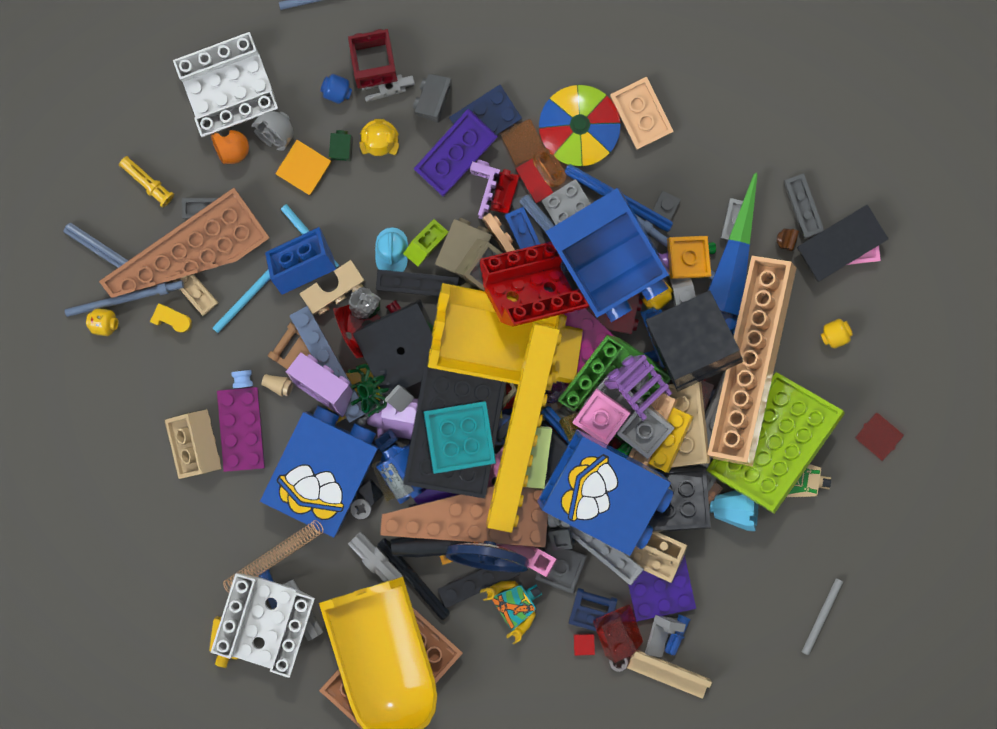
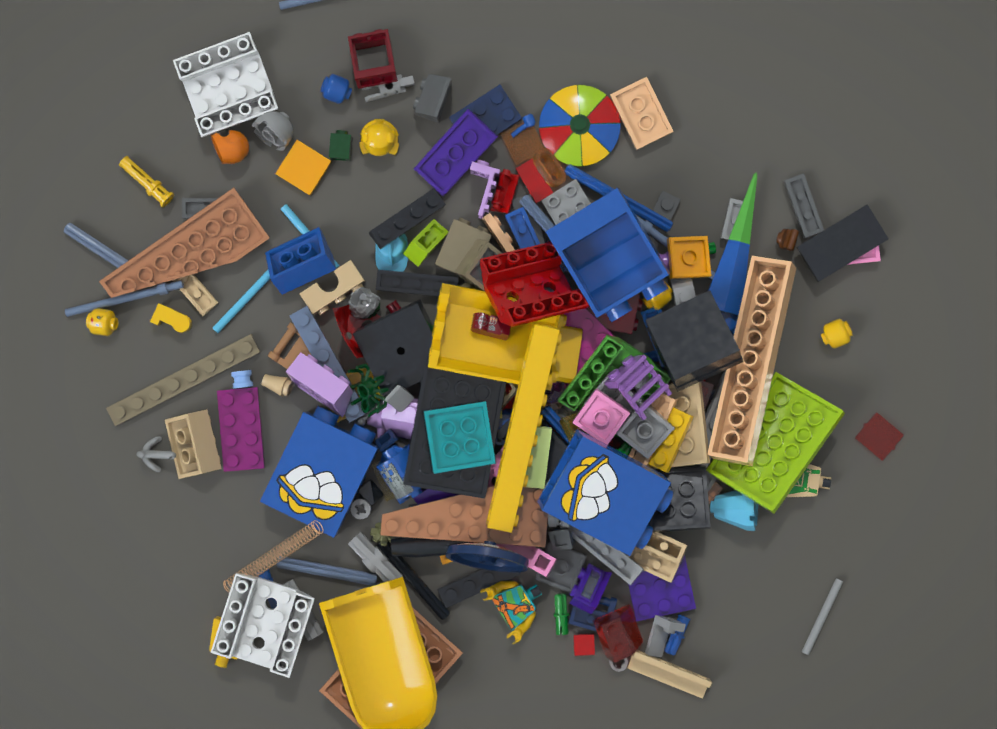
none -> dark tan plate [106,334,261,426]
none -> light grey piece [136,436,176,472]
none -> sand blue axle [277,556,377,586]
none -> black plate [369,188,446,250]
none -> olive plant [370,523,395,546]
none -> dark red leg [471,313,511,341]
none -> blue hand [511,114,536,138]
none -> green axle [553,593,569,635]
none -> dark purple window [569,564,612,614]

